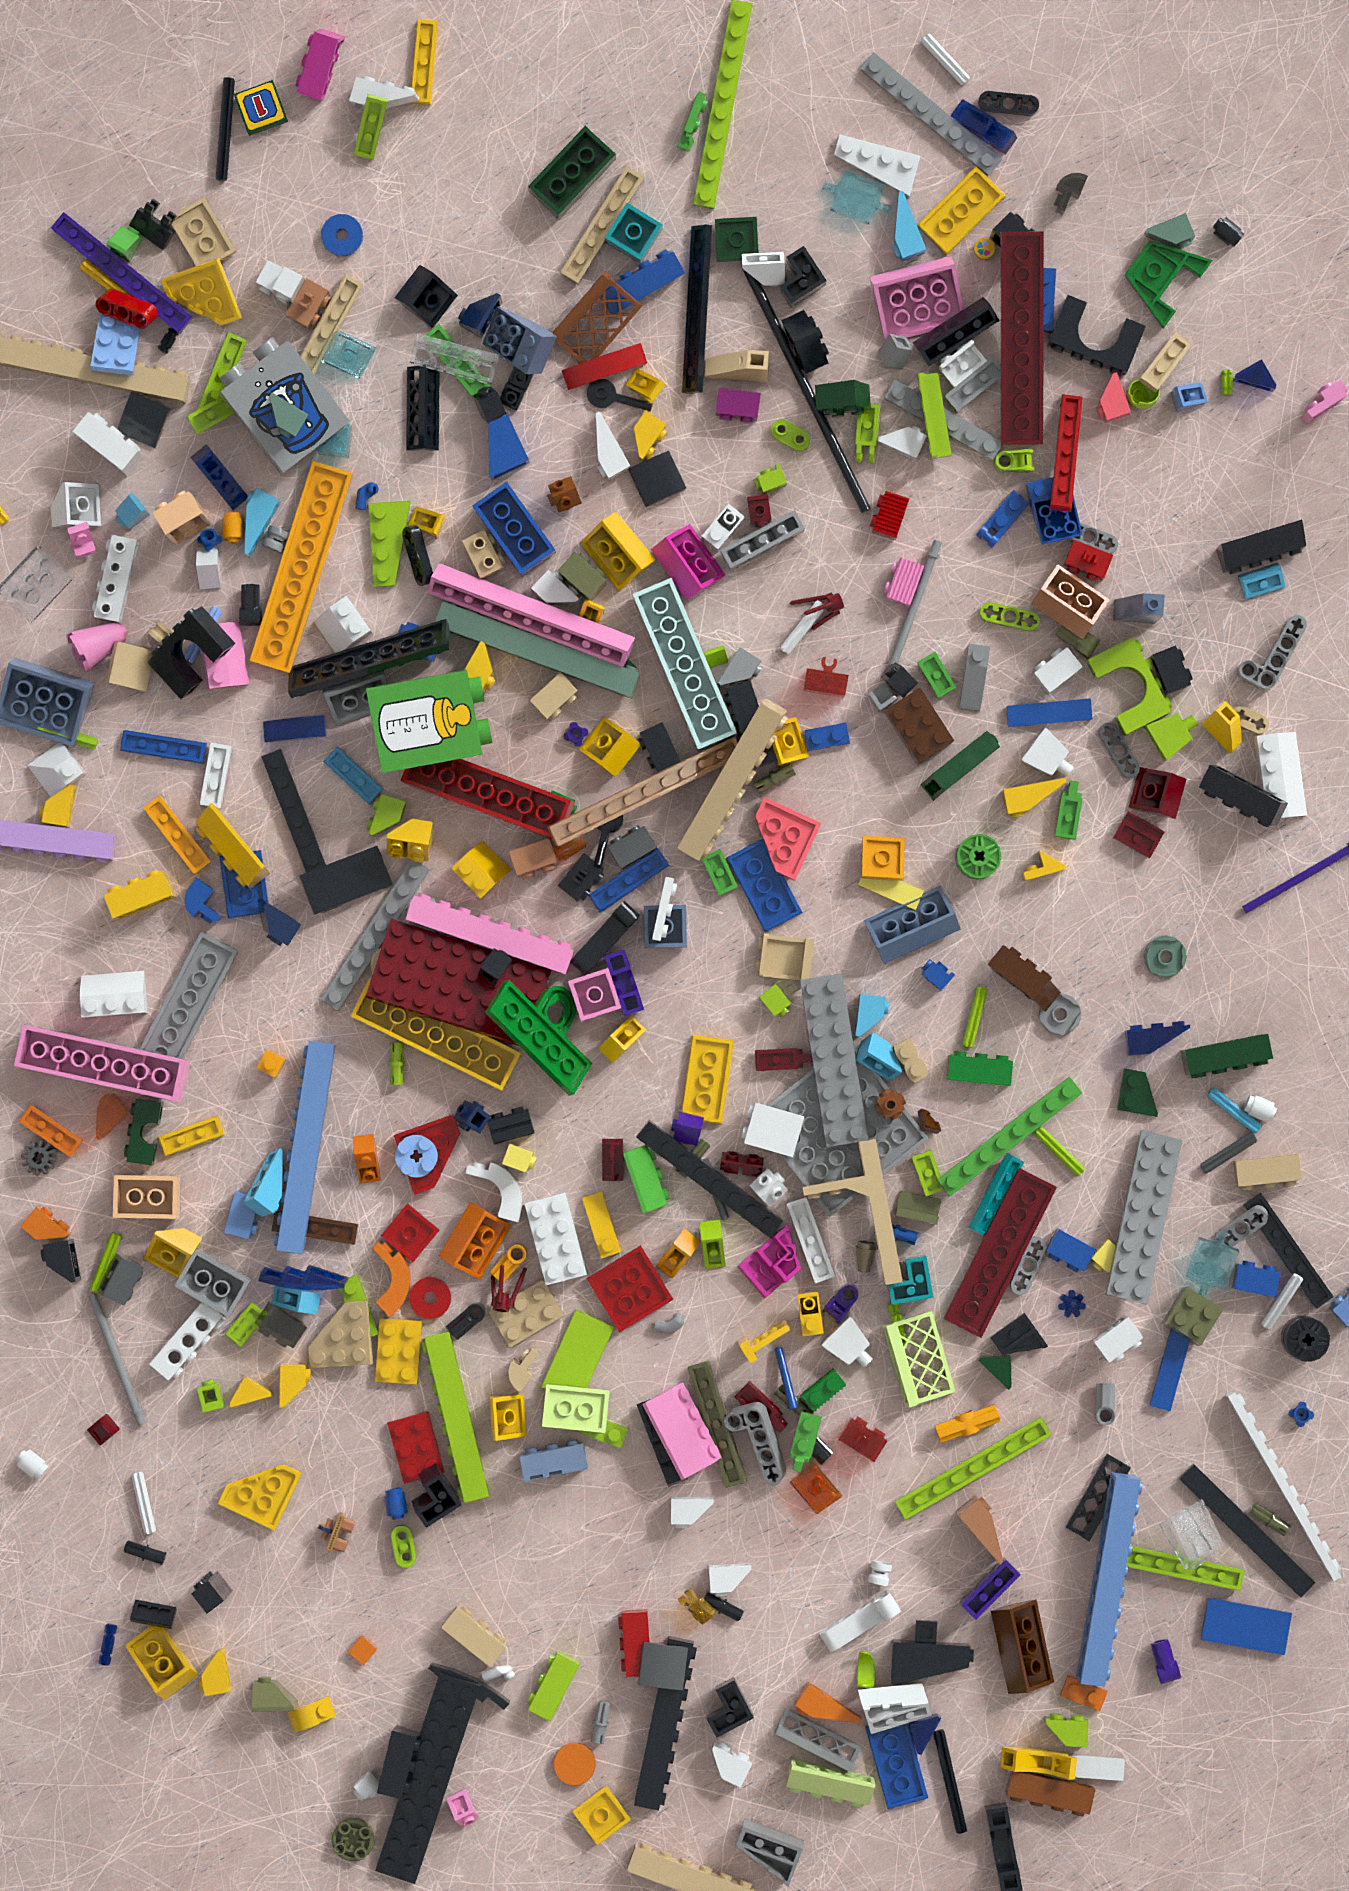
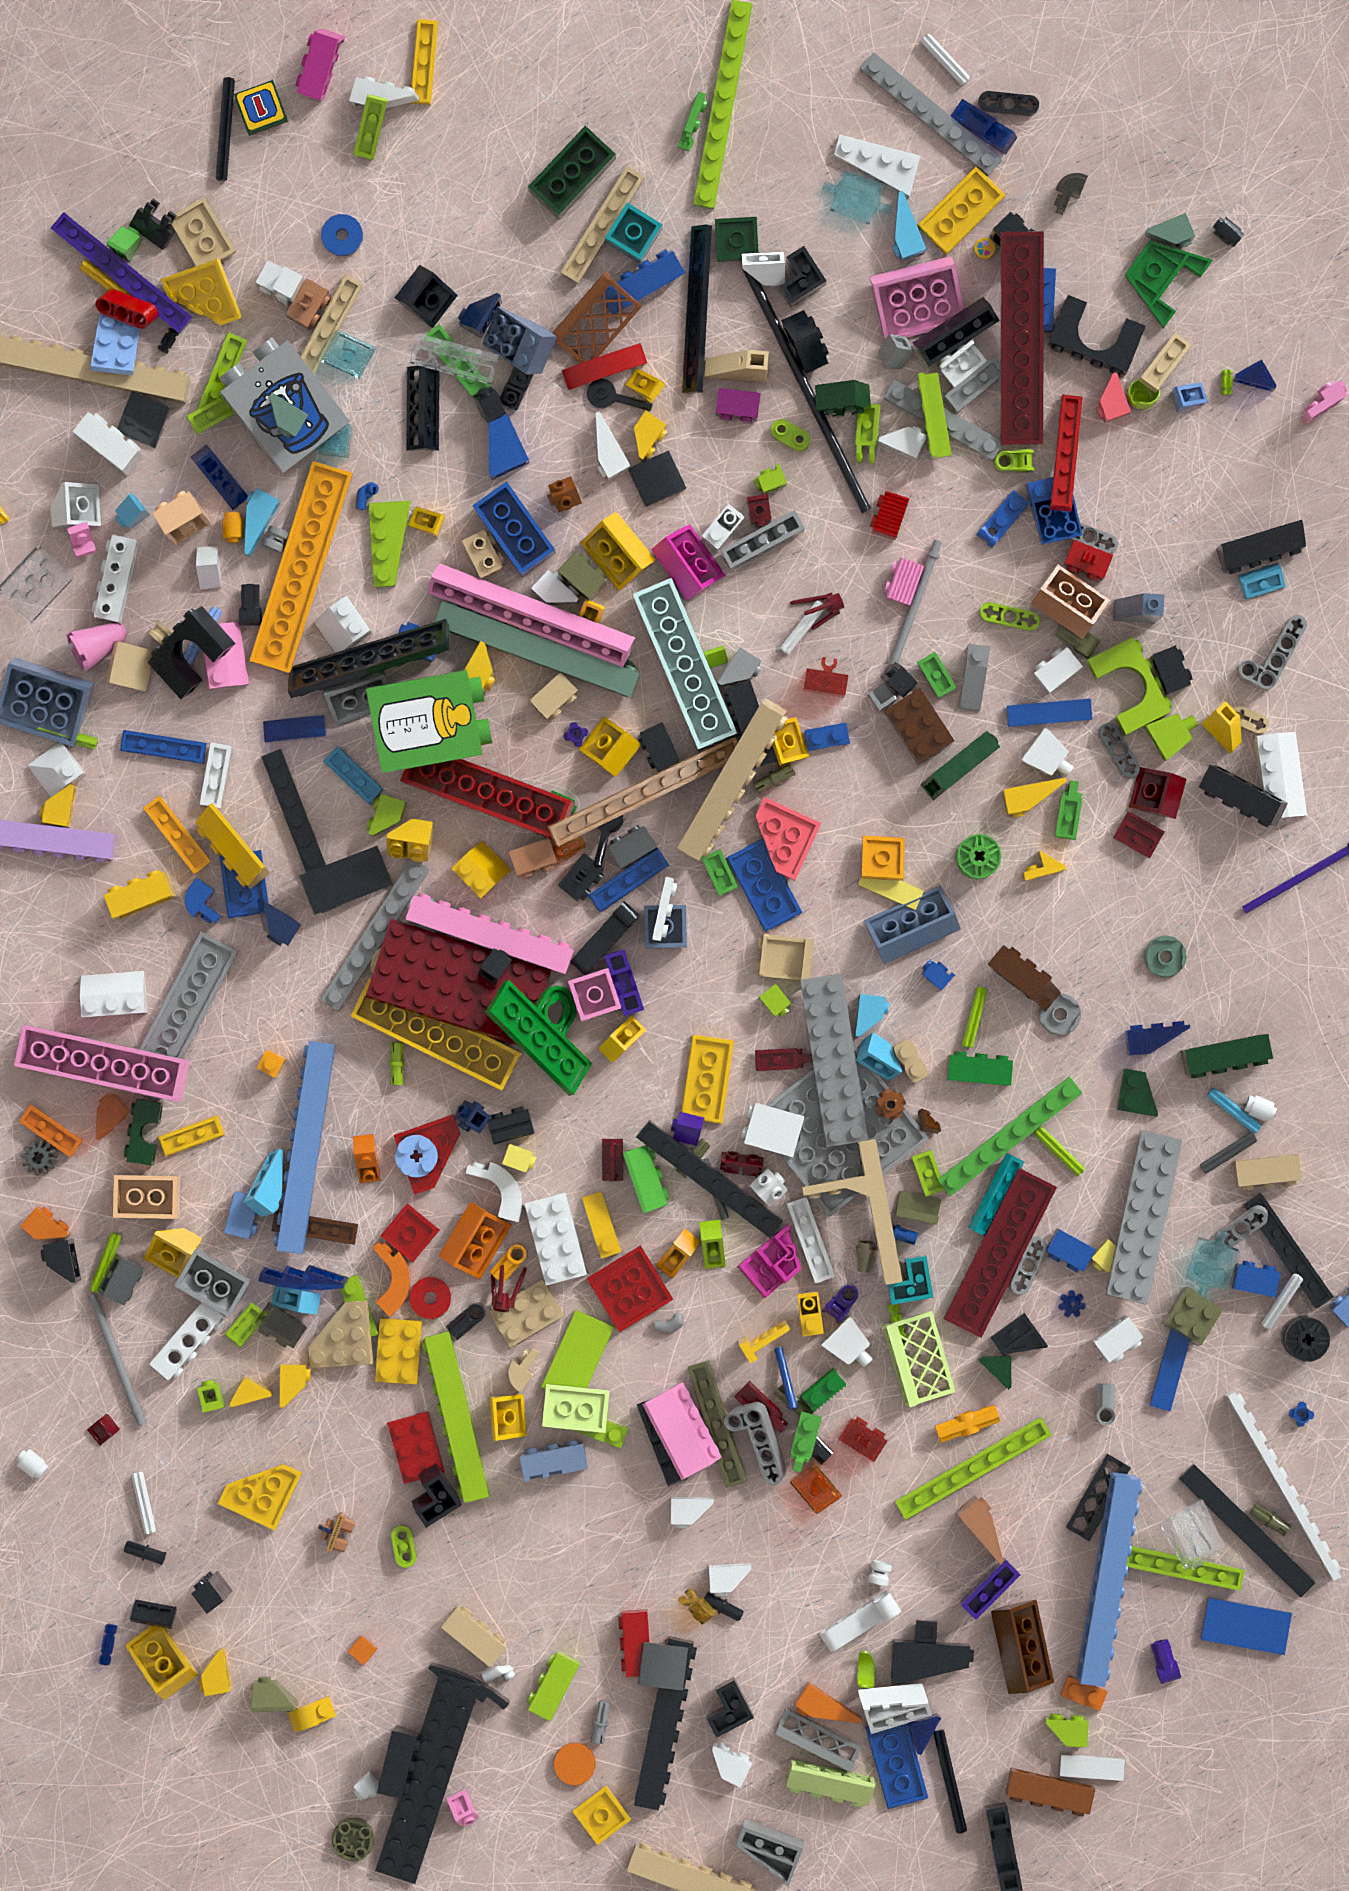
blue plate [197,529,222,551] -> none
blue brick [384,1488,408,1520] -> none
black beam [402,525,433,586] -> none
yellow arch [1000,1747,1077,1780] -> none

